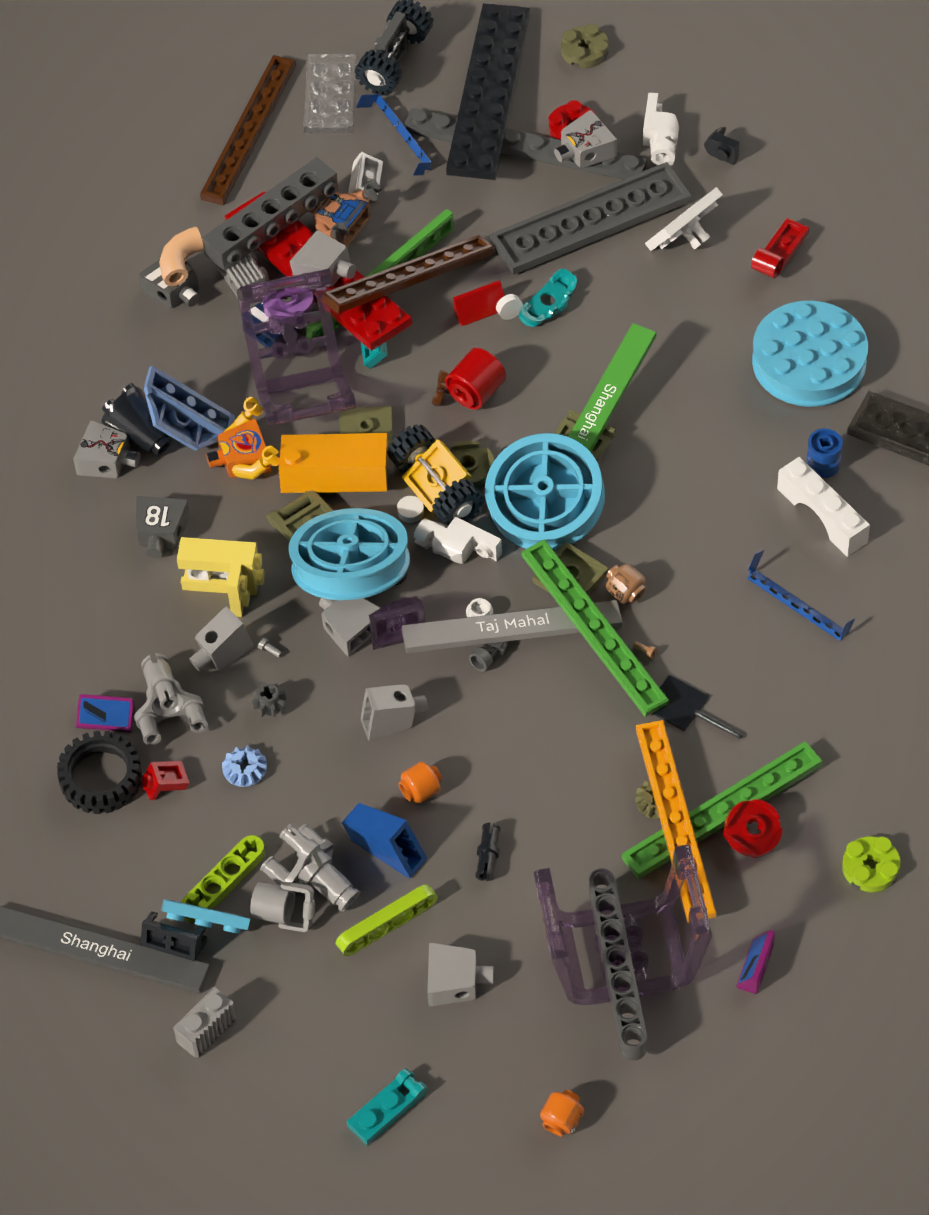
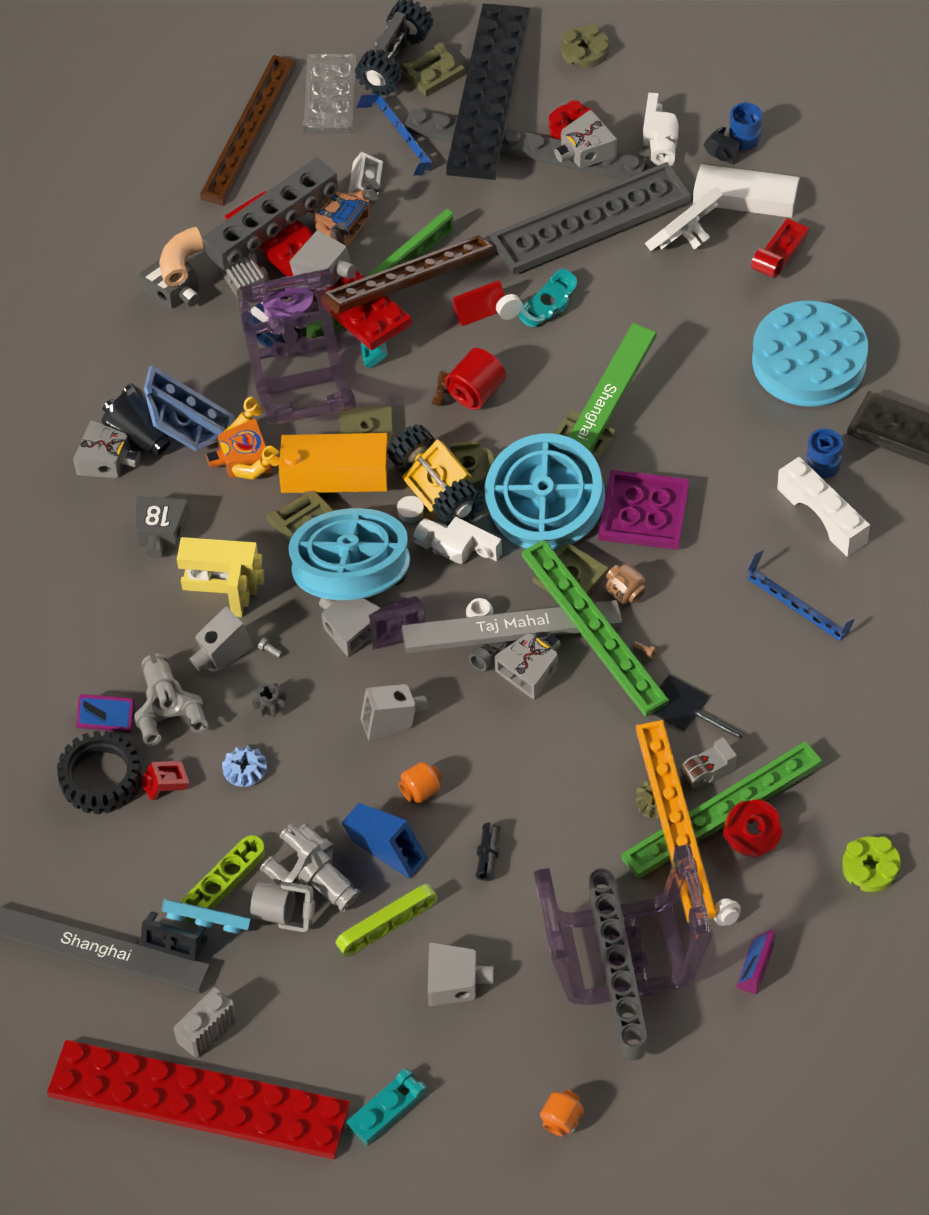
none -> red plate [47,1040,350,1160]
none -> olive plate [400,42,465,97]
none -> light grey torso [495,634,561,700]
none -> magenta plate [599,470,690,550]
none -> light grey leg [680,737,737,789]
none -> white slope [693,164,800,218]
none -> white plate [714,898,741,926]
none -> blue wheel [729,102,762,150]

